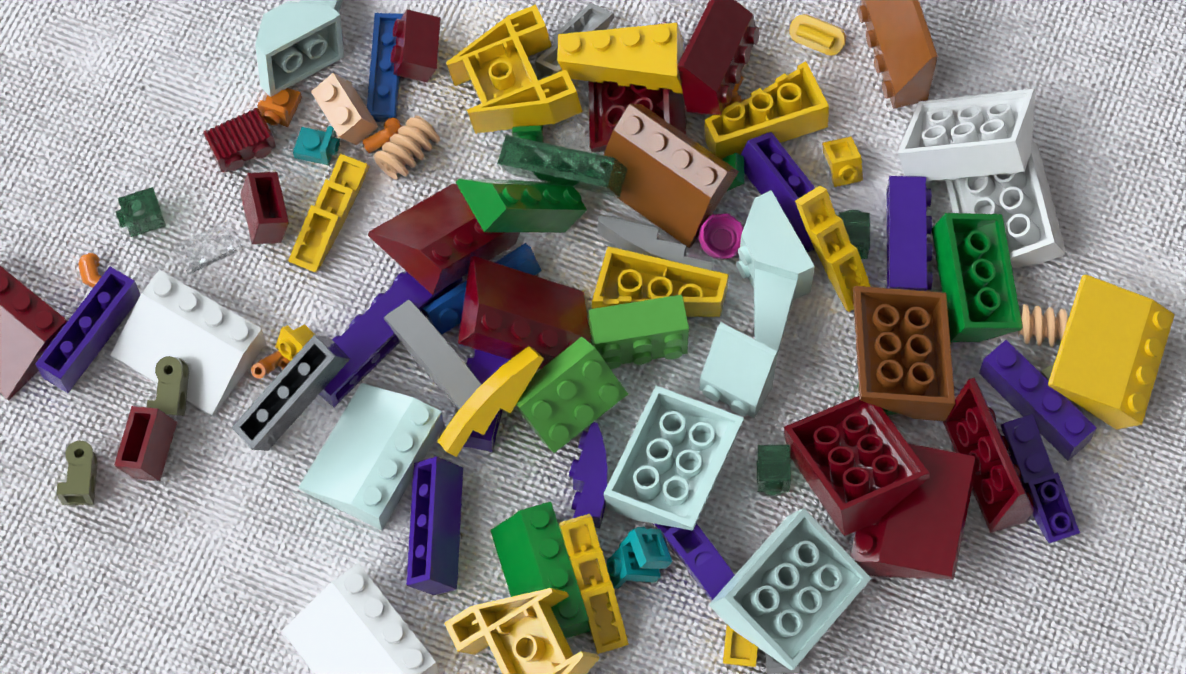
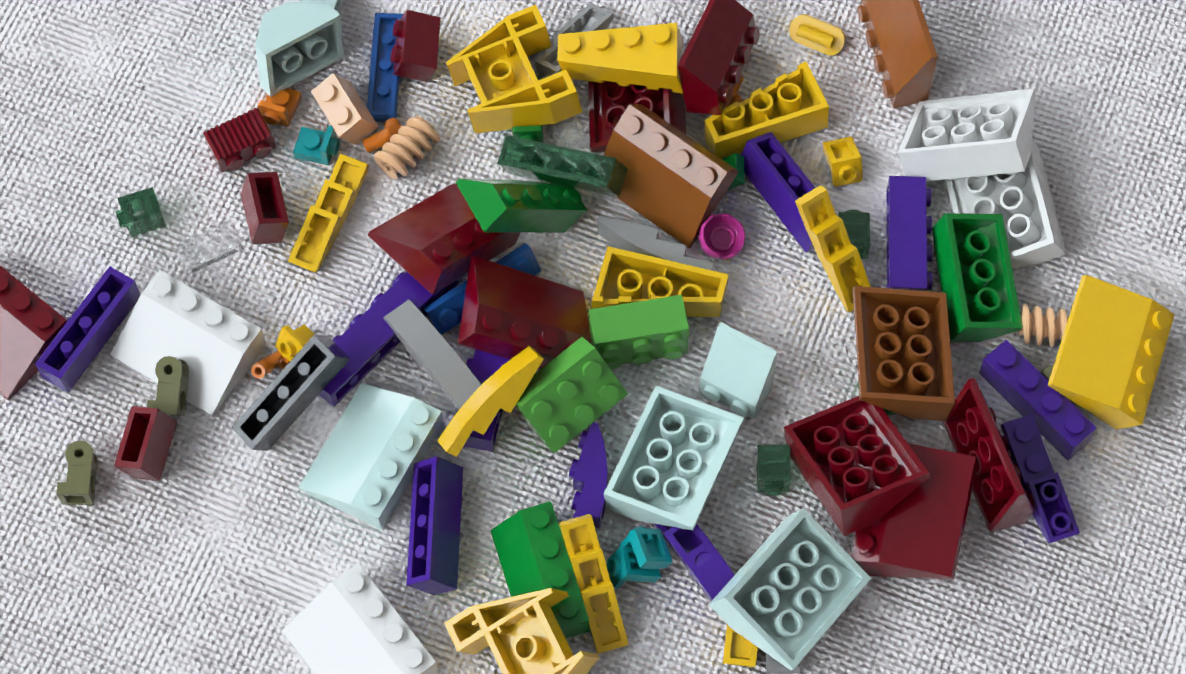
orange arm [78,253,102,288] -> none
light aqua slope [737,190,815,355] -> none

